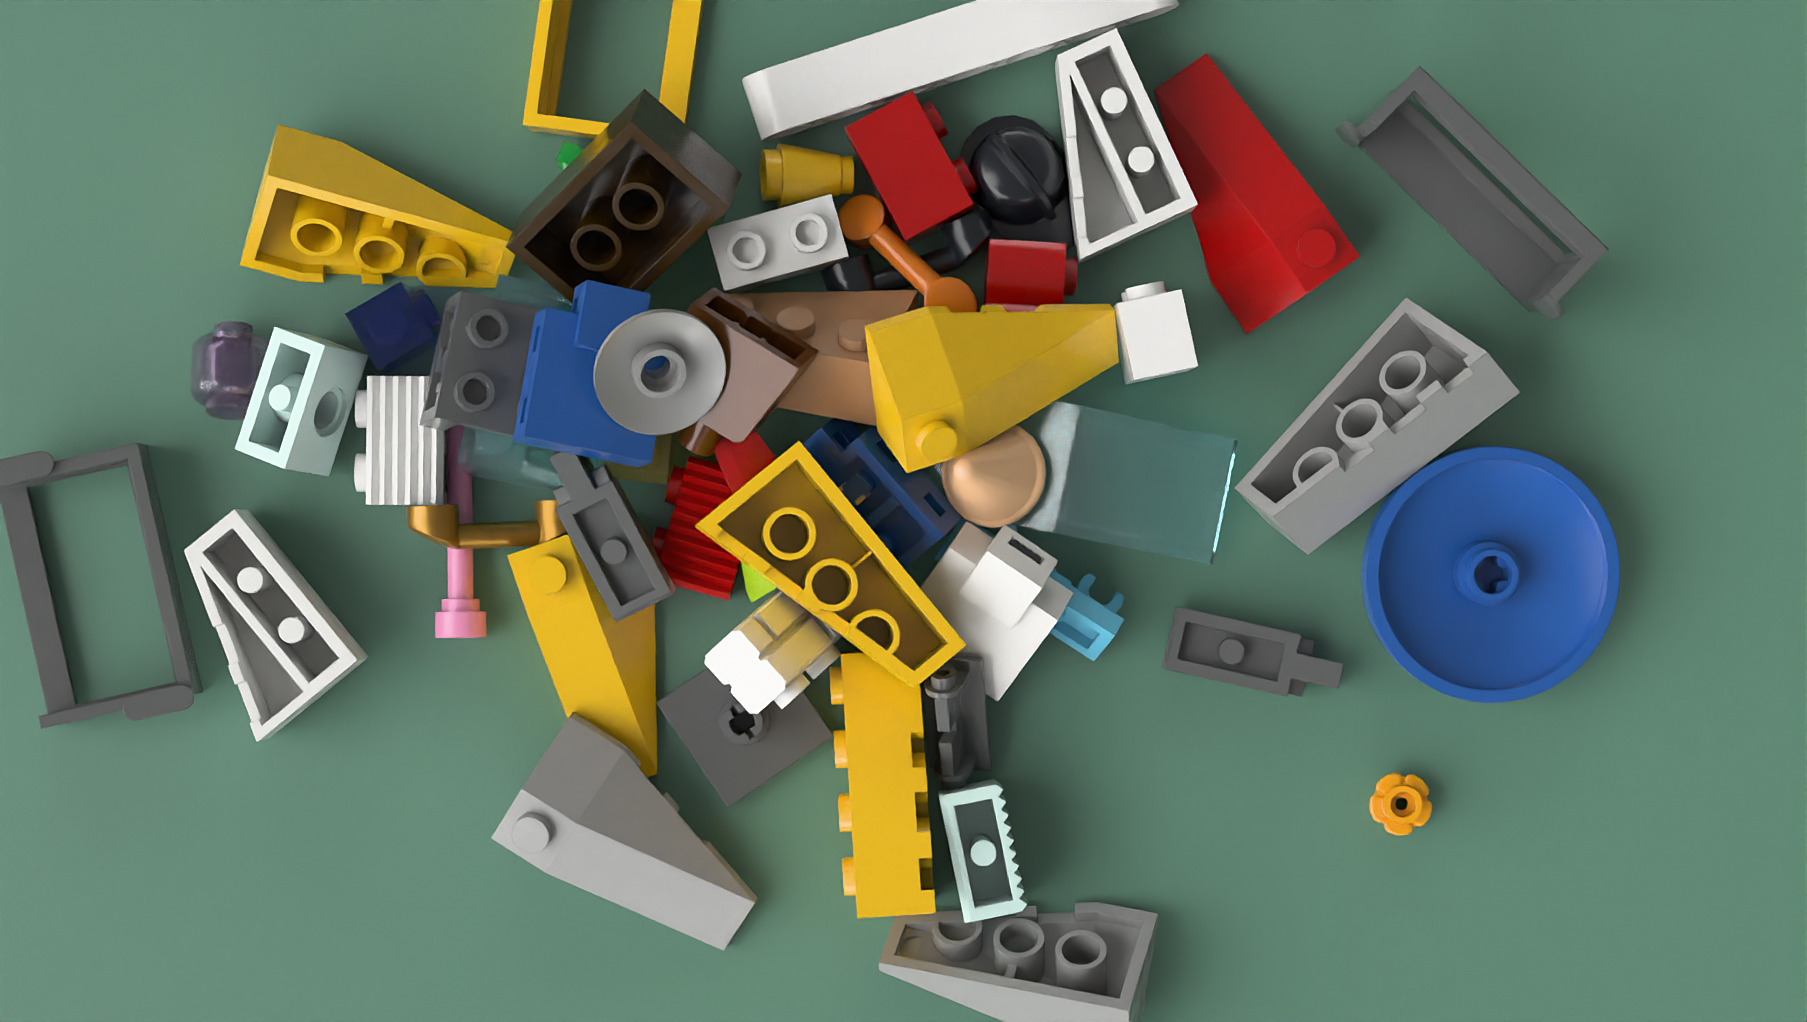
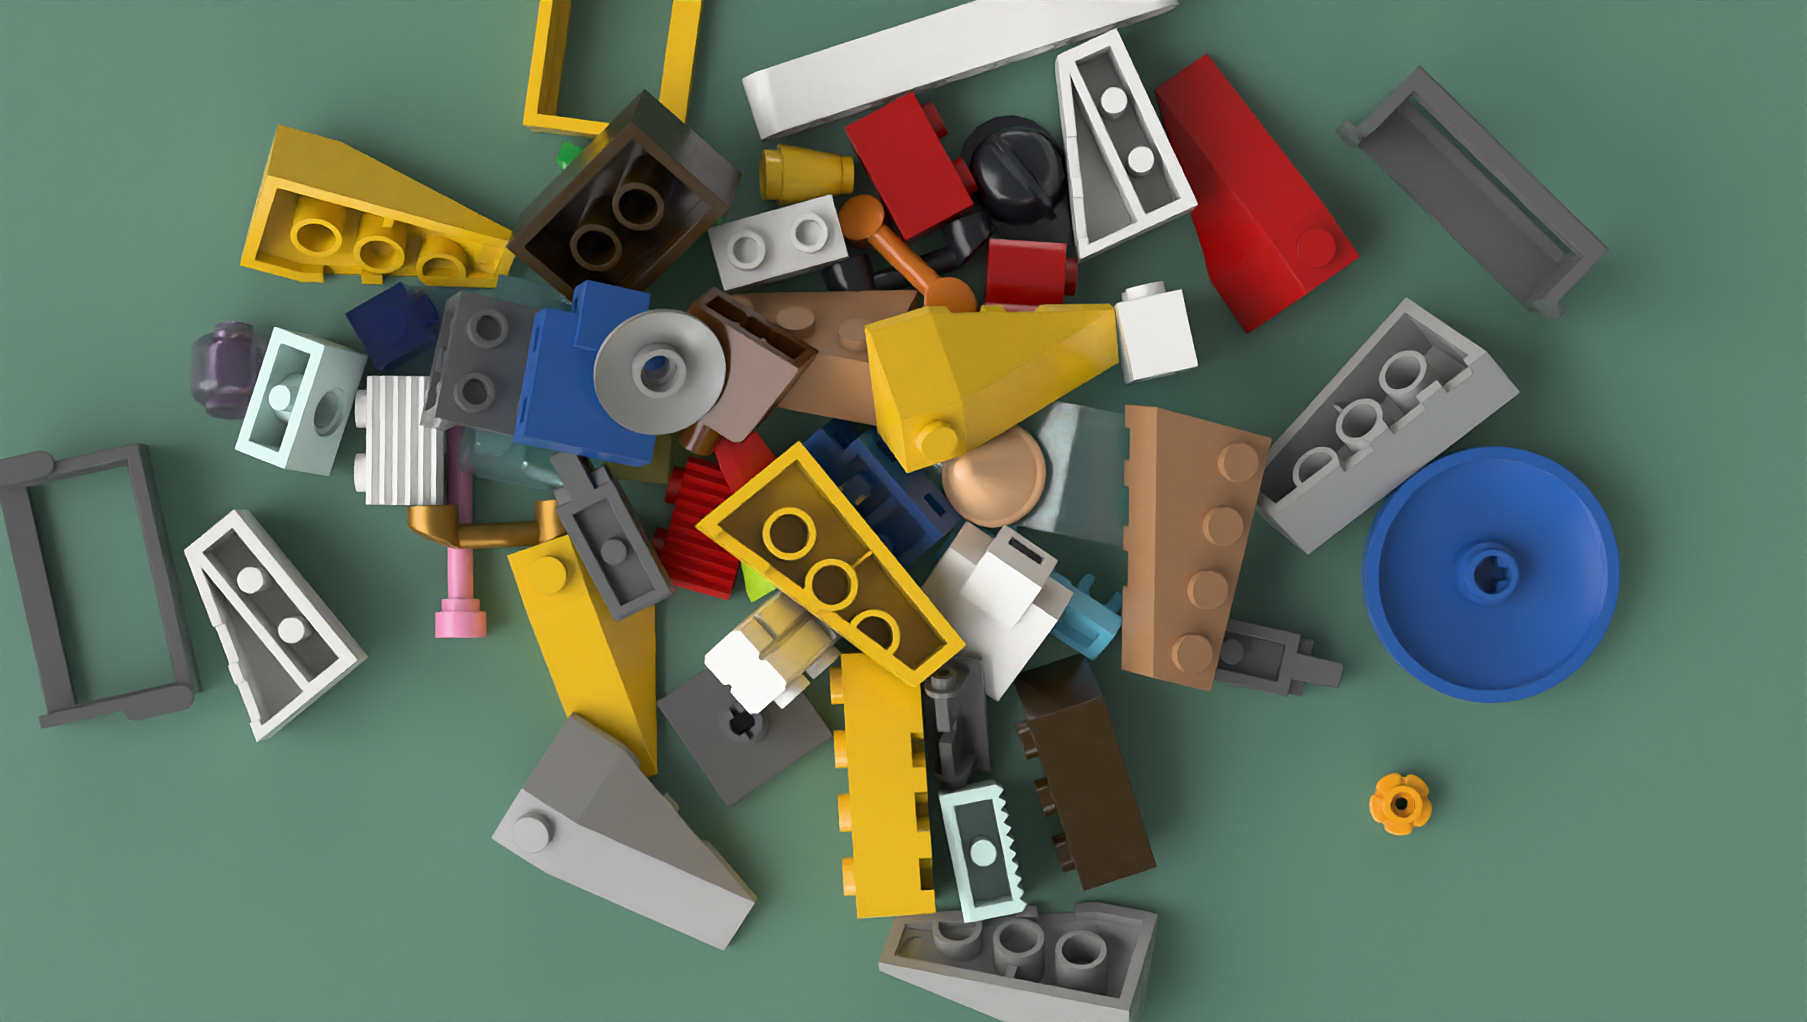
none -> dark brown wedge [1013,653,1157,891]
none -> medium nougat wedge [1121,404,1272,692]

